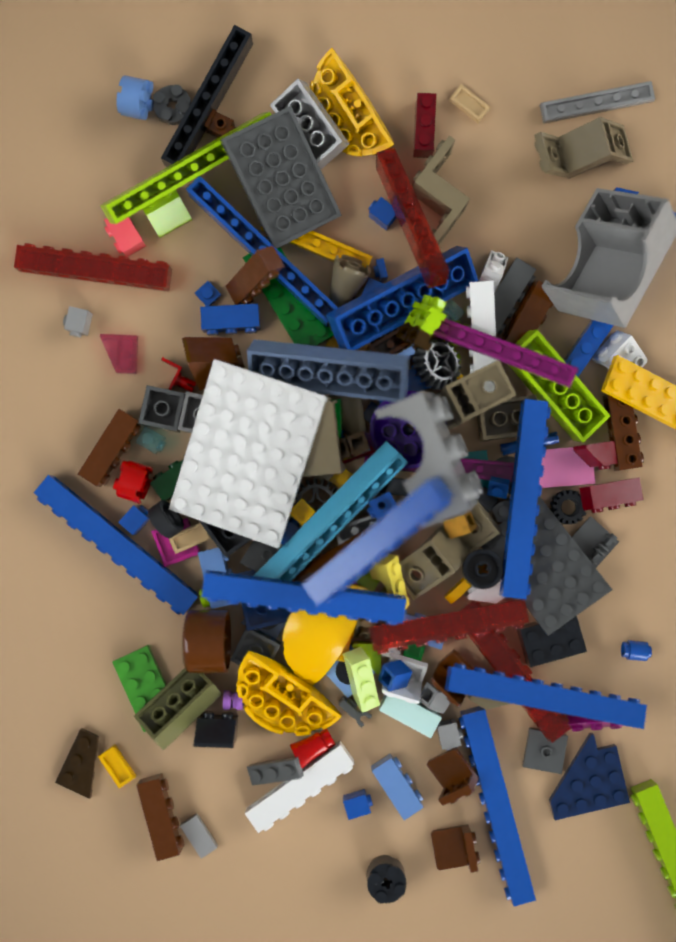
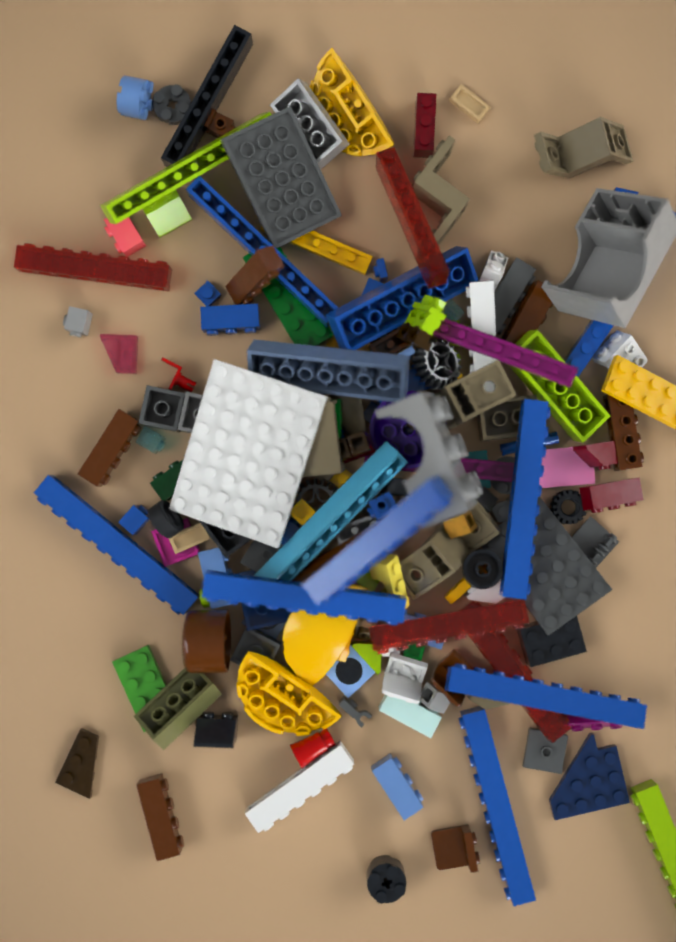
yellow tile [98,744,136,789] -> none
red brick [113,460,153,504] -> none
light grey tile [180,814,218,858] -> none
reddish brown slope [182,337,245,391] -> none
medium lavender wheel [223,690,244,710] -> none
dark grey plate [247,757,304,786] -> none
dark tan cone [329,255,372,308] -> none
yellowish green brick [343,646,380,713] -> none
blue brick [343,789,373,820] -> none
blue brick [368,197,399,231] -> none
blue brick [378,660,413,692] -> none
reddish brown bracket [427,748,479,806] -> none
light grey brick [437,718,463,751] -> none
blue plate [487,476,510,499] -> none
light grey tile [540,81,655,124] -> none
blue brick [621,640,652,661] -> none

